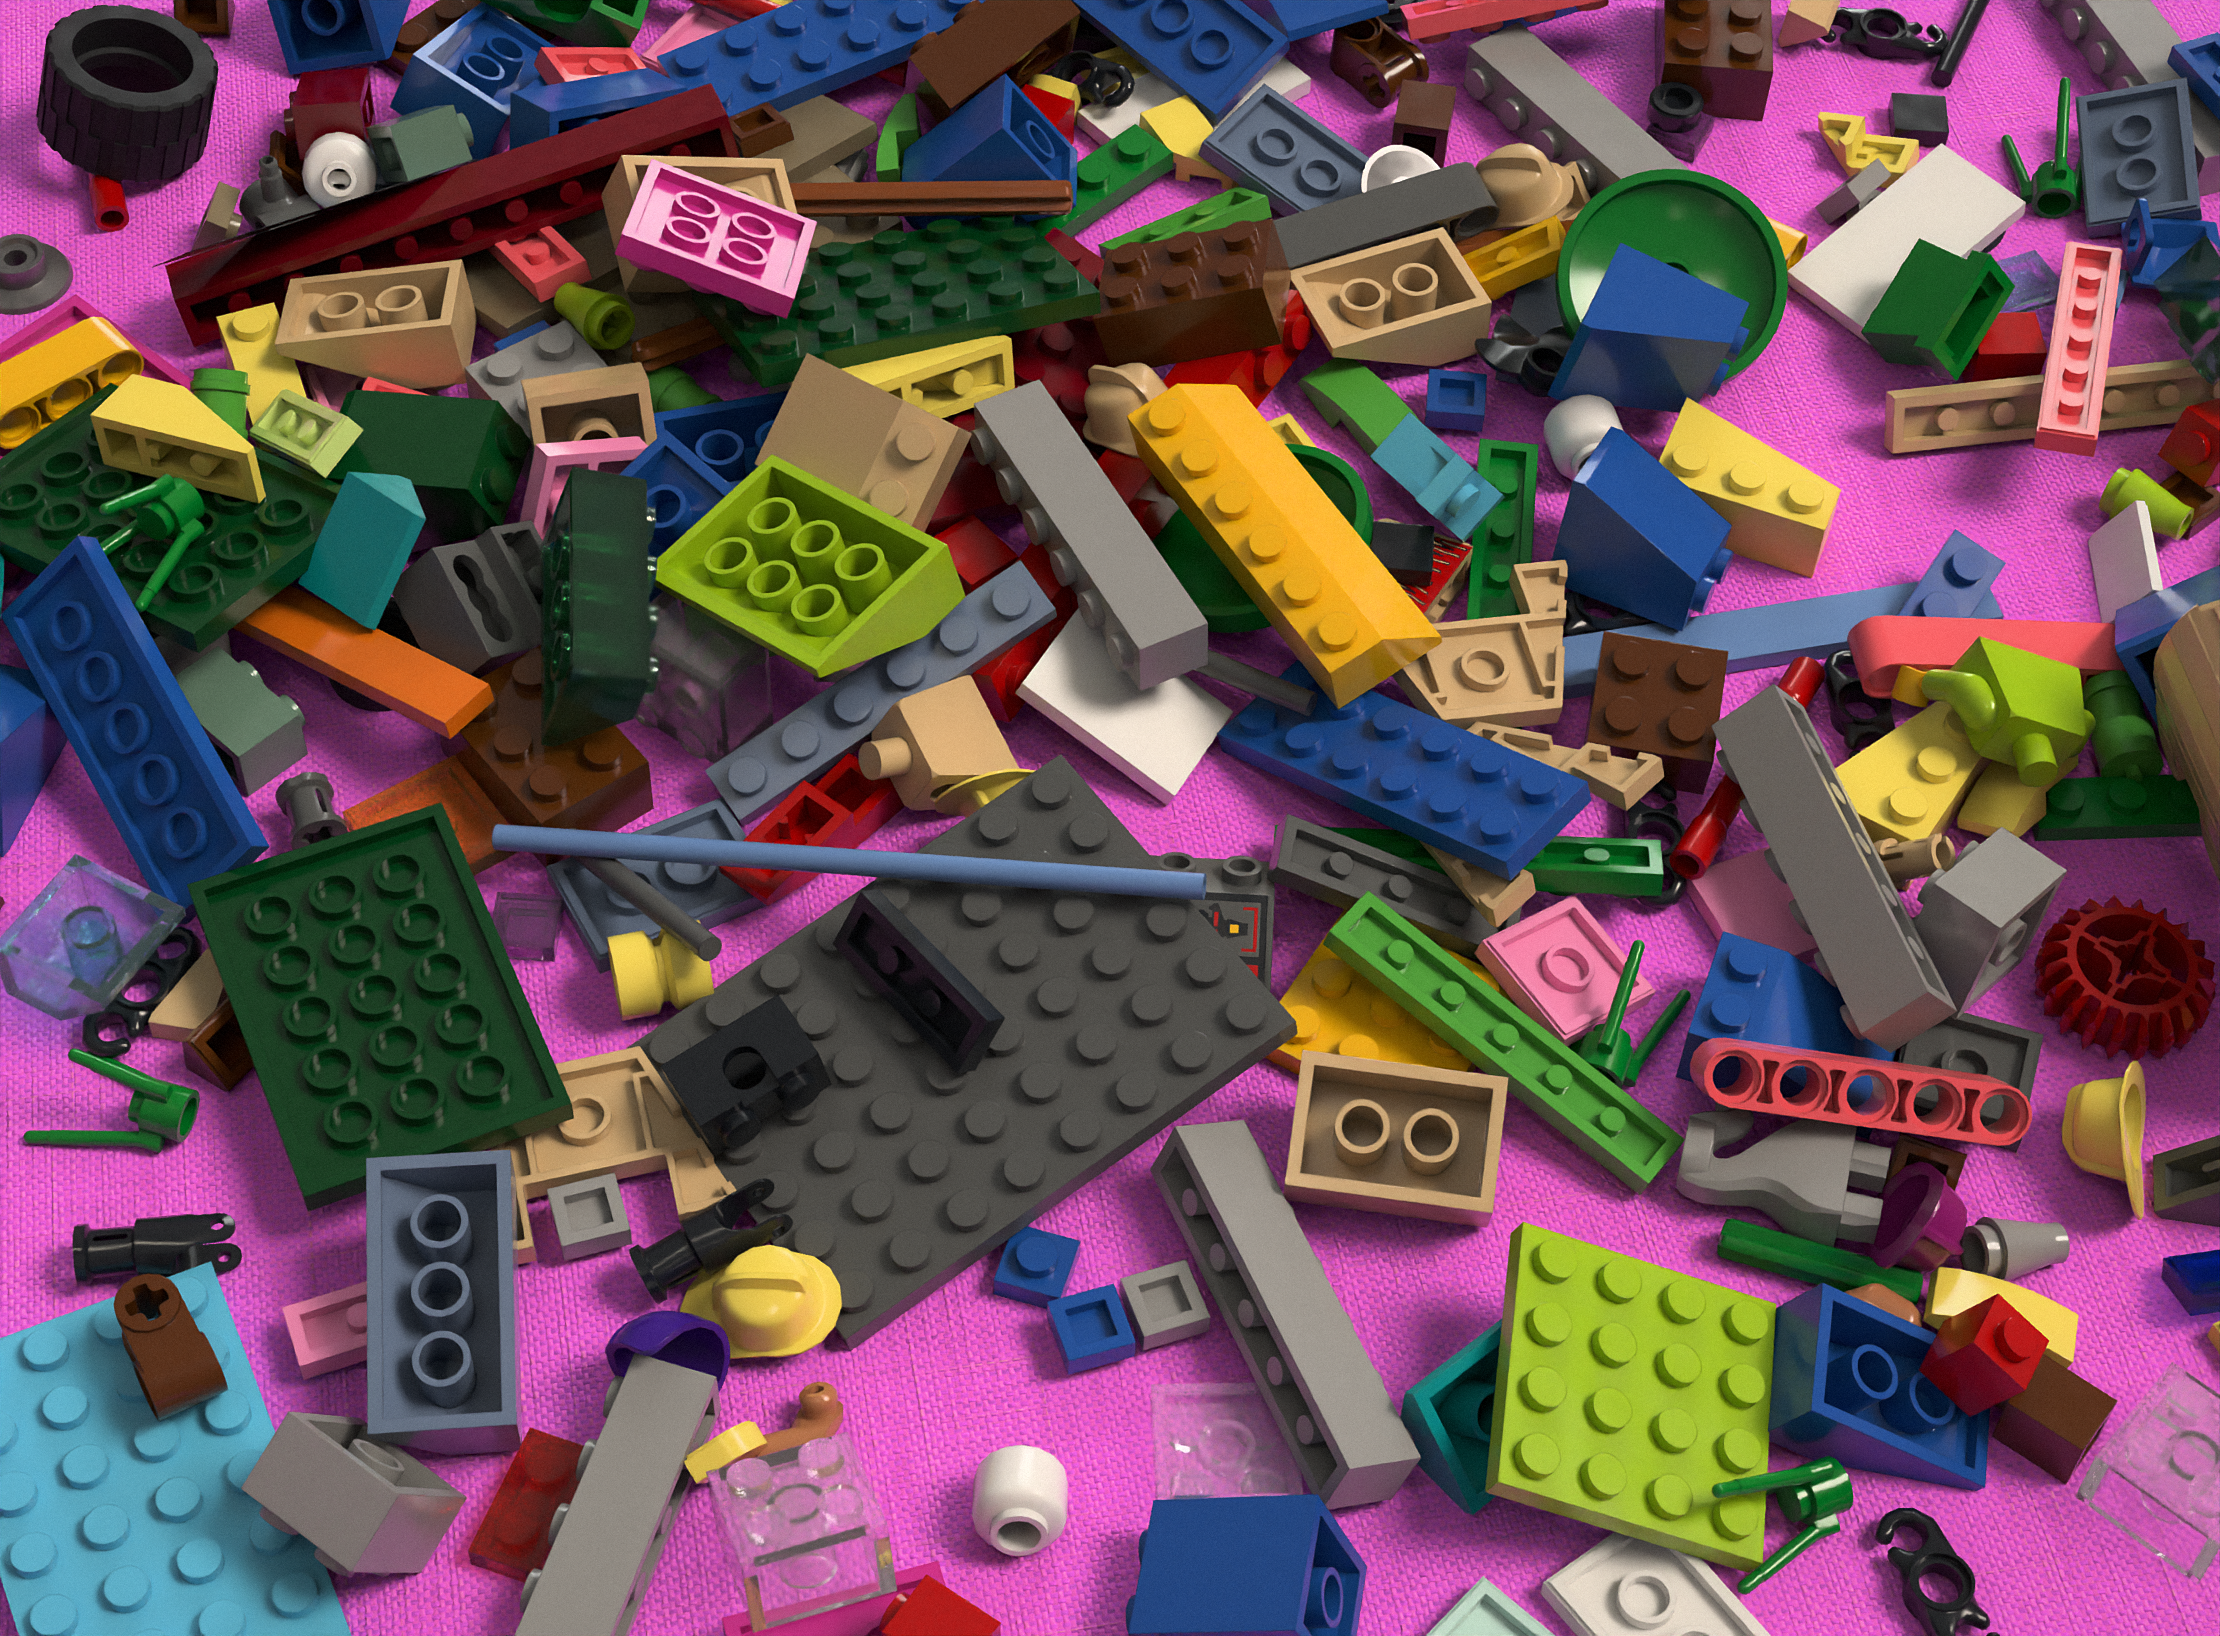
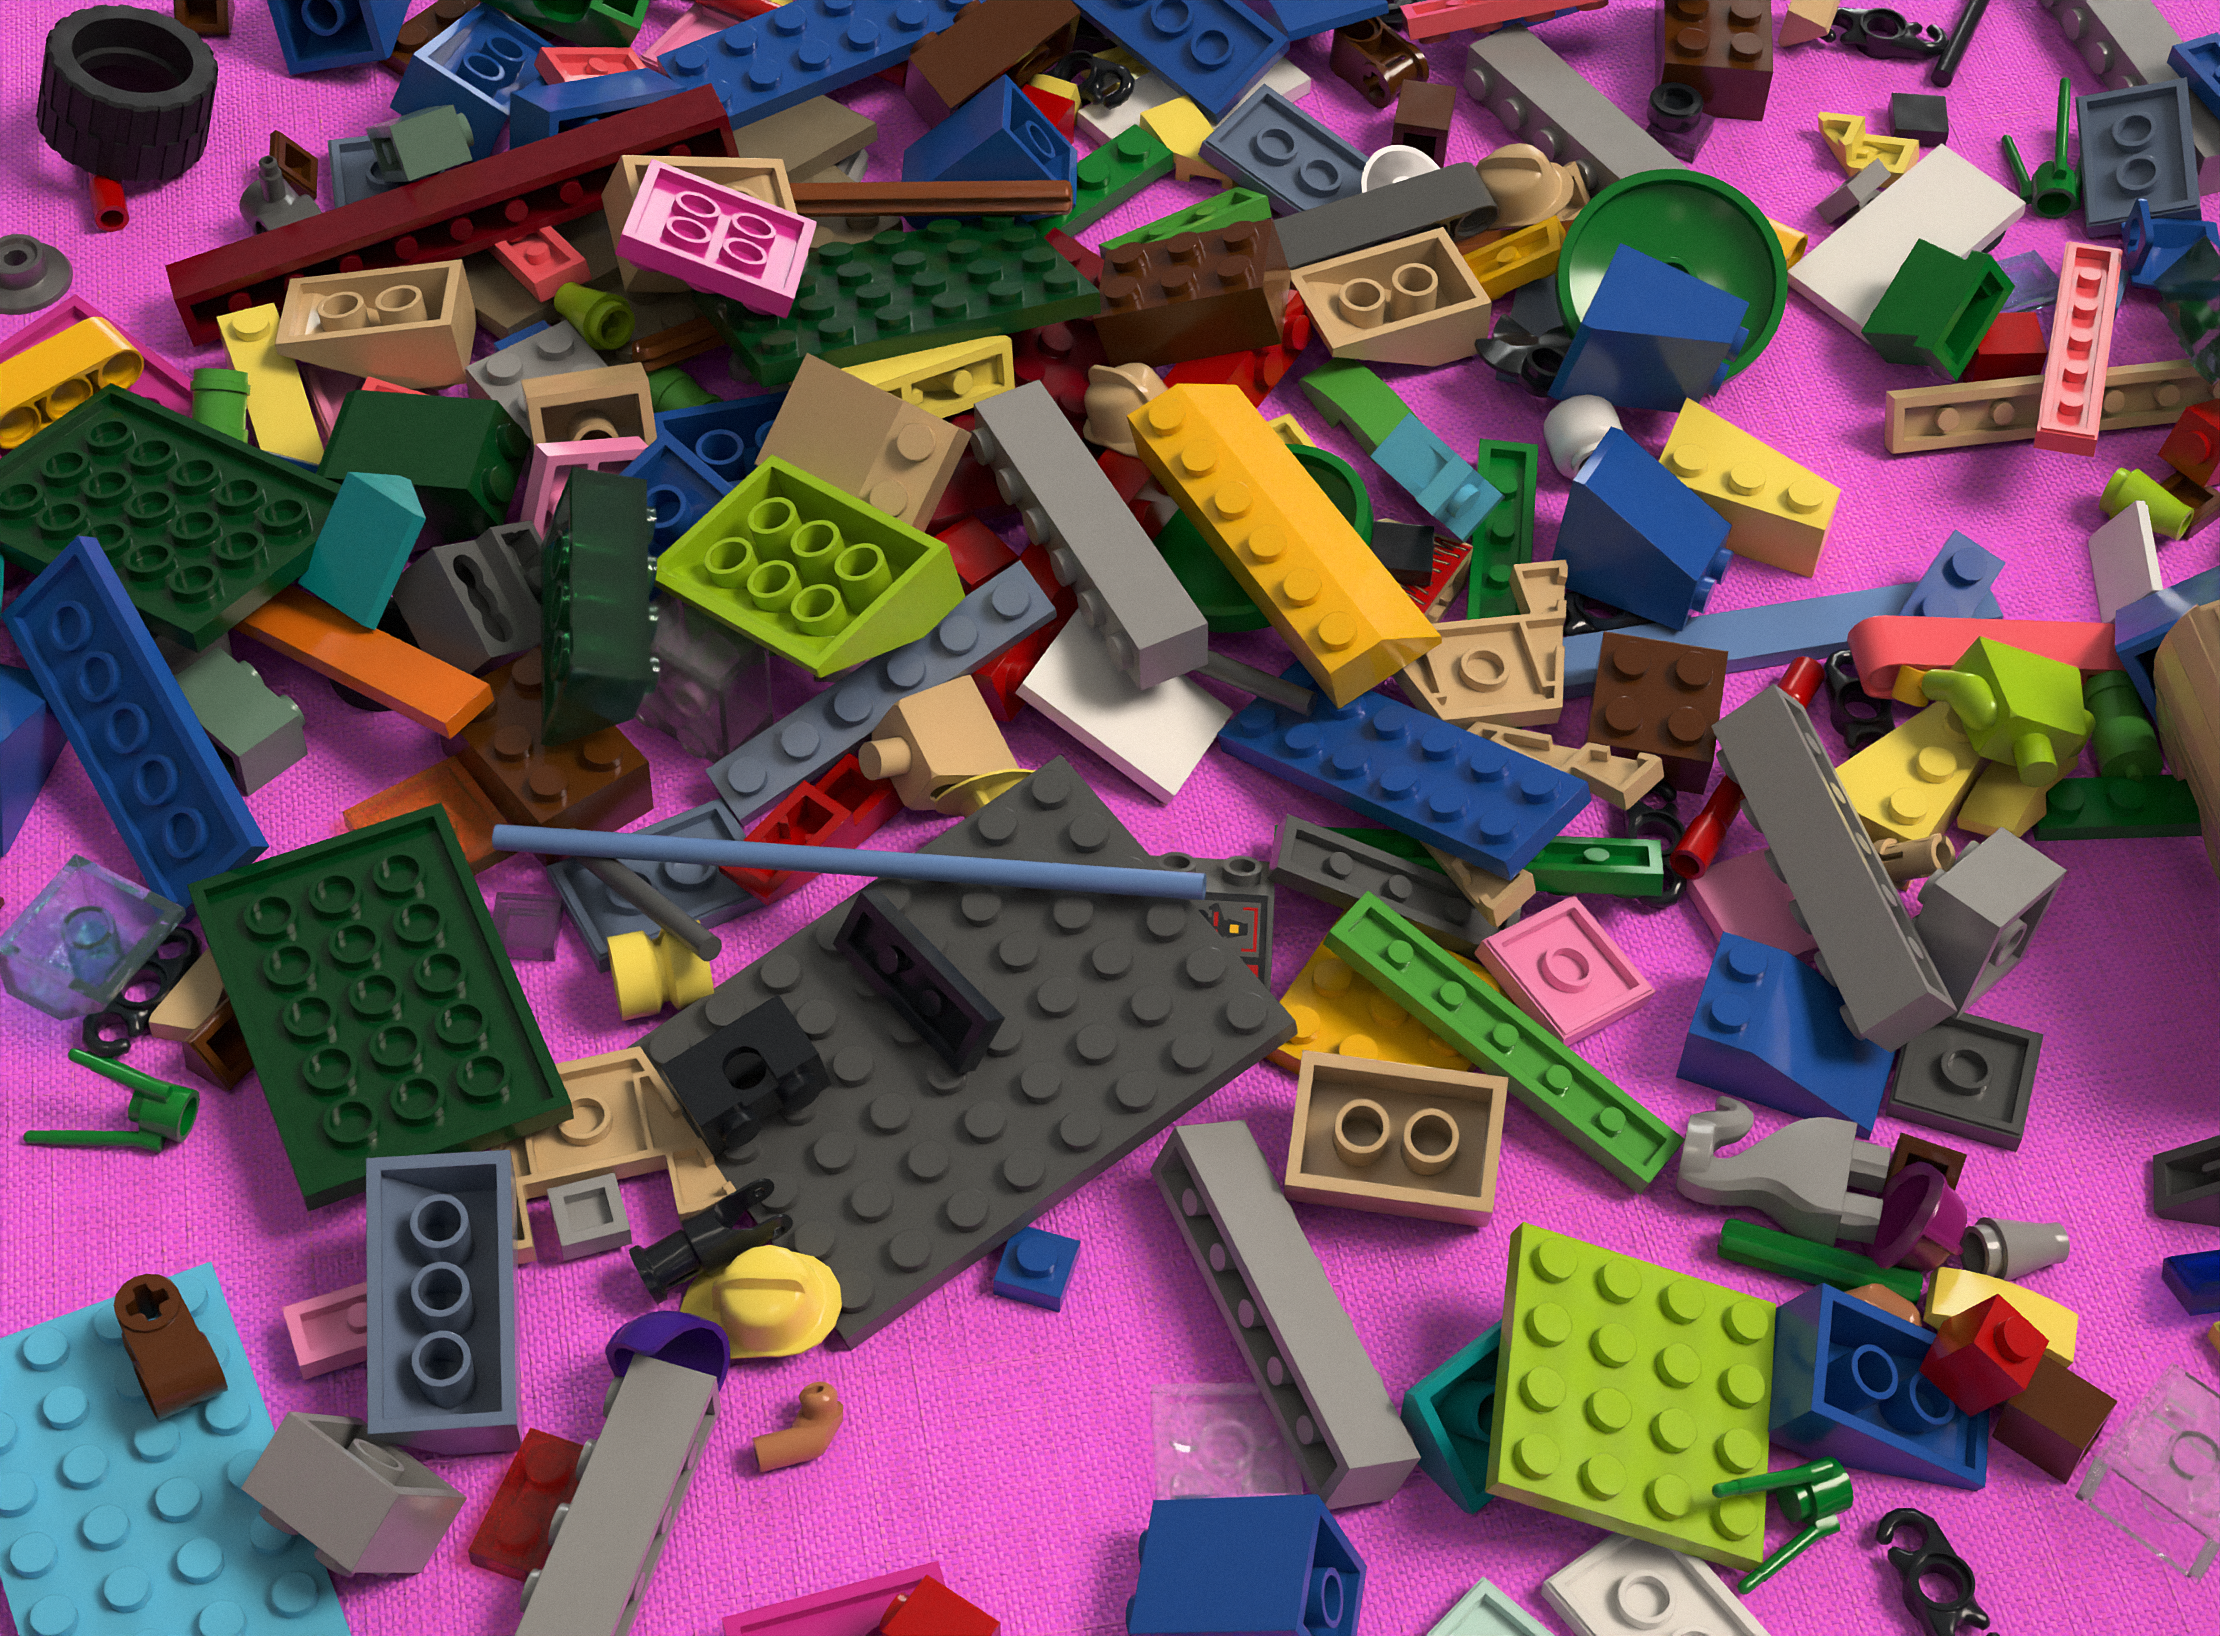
black piece [72,1213,242,1286] -> none
light yellow slope [90,374,266,504] -> none
green plant [99,474,205,612] -> none
black sticker [152,158,480,268] -> none
dark tan plate [190,181,243,257] -> none
yellowish green tile [249,389,363,478] -> none
dark grey bush [275,772,348,850] -> none
dark red brick [284,68,376,161] -> none
white head [302,132,377,208] -> none
light yellow tile [684,1421,768,1484] -> none
clear brick [706,1432,897,1633] -> none
reddish brown tile [728,102,794,158] -> none
bright green slope [876,93,922,182] -> none
white head [972,1445,1068,1556] -> none
blue plate [1046,1284,1136,1375] -> none
light grey plate [1119,1259,1210,1351] -> none
blue plate [1424,369,1487,432] -> none
green plant [1570,940,1691,1089] -> none
coral beam [1690,1038,2032,1146] -> none
red gear [2034,895,2217,1061] -> none
light yellow piece [2062,1061,2146,1220] -> none

